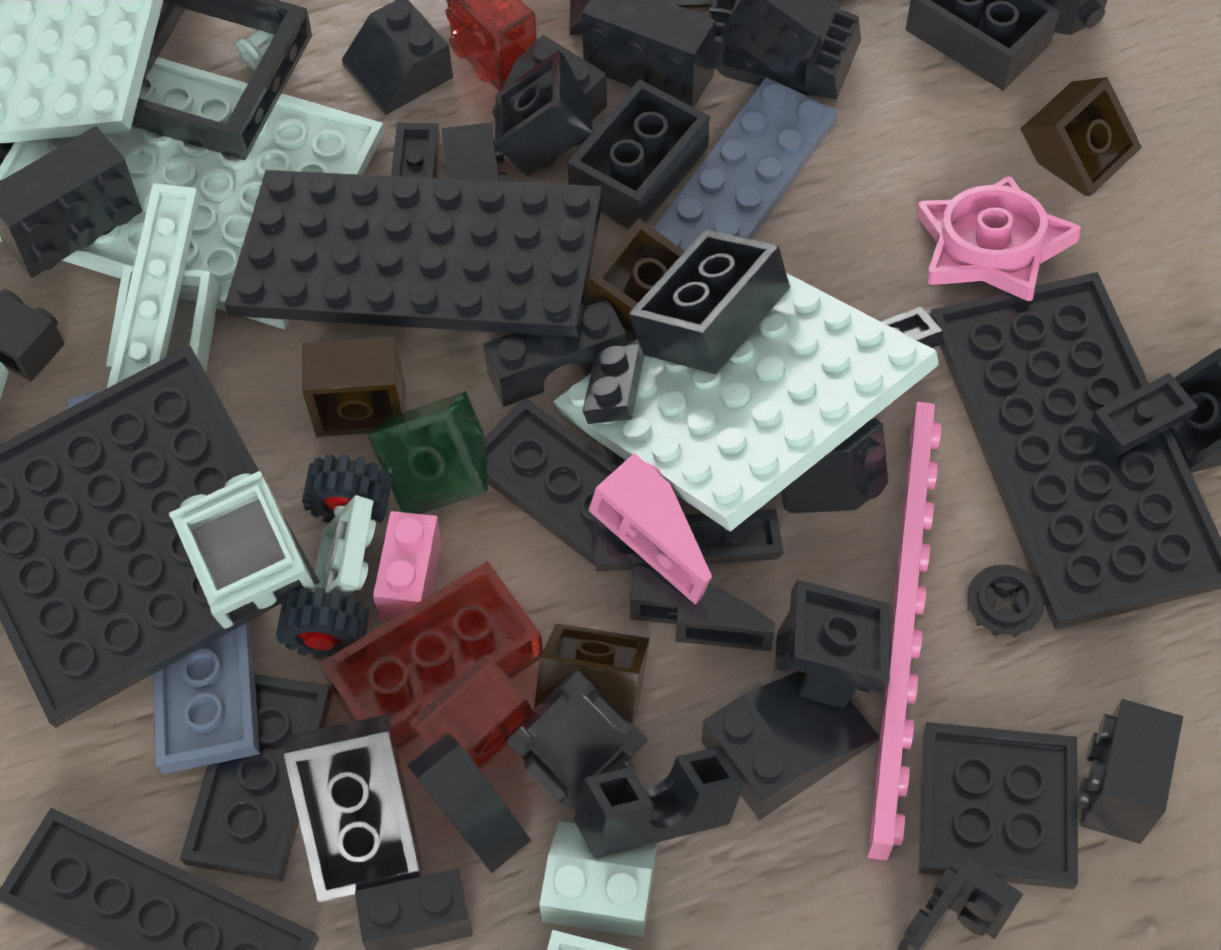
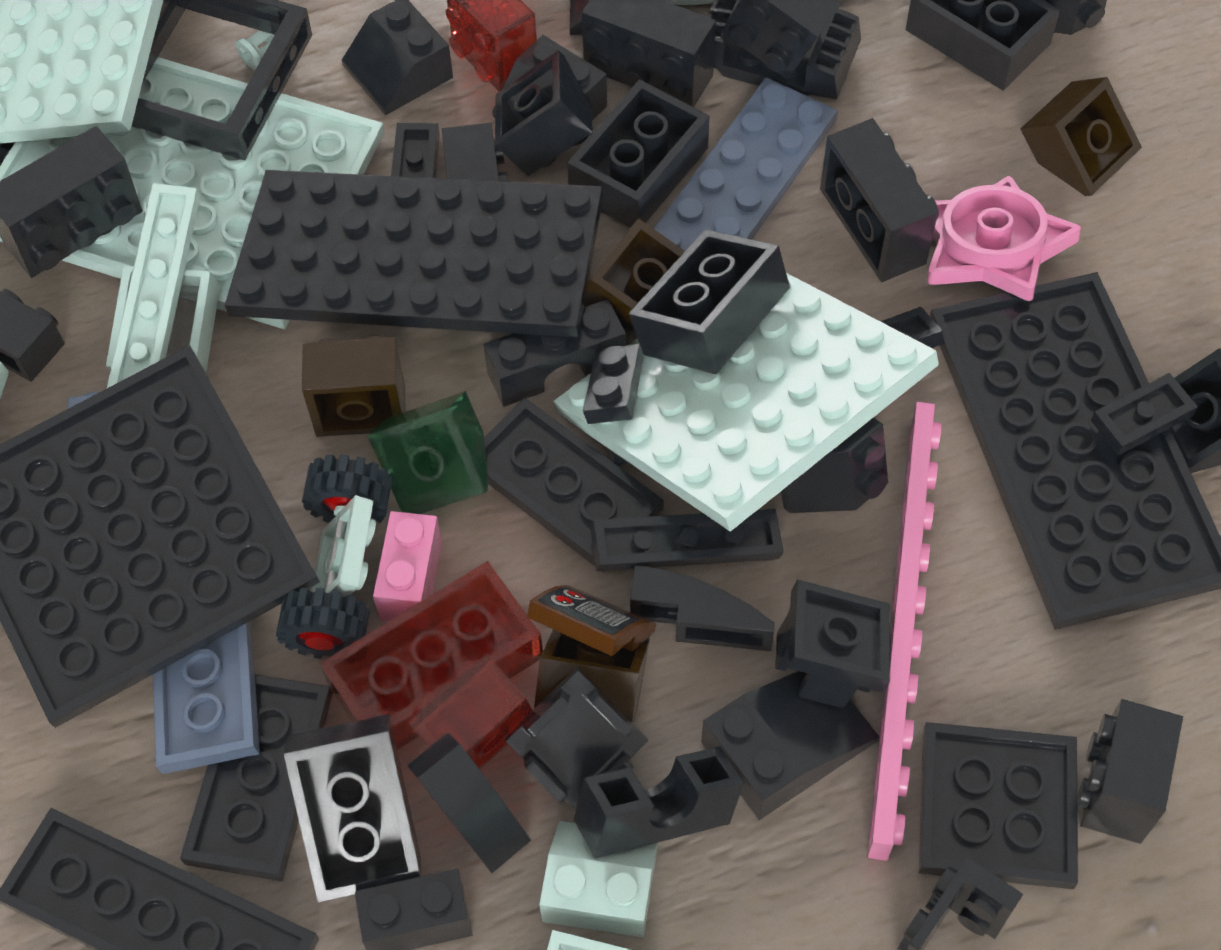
window [169,471,315,629] -> none
bright pink slope [588,453,712,605] -> none
black gear [967,564,1045,638] -> none
none -> slope [527,585,656,656]
none -> black brick [820,118,939,283]

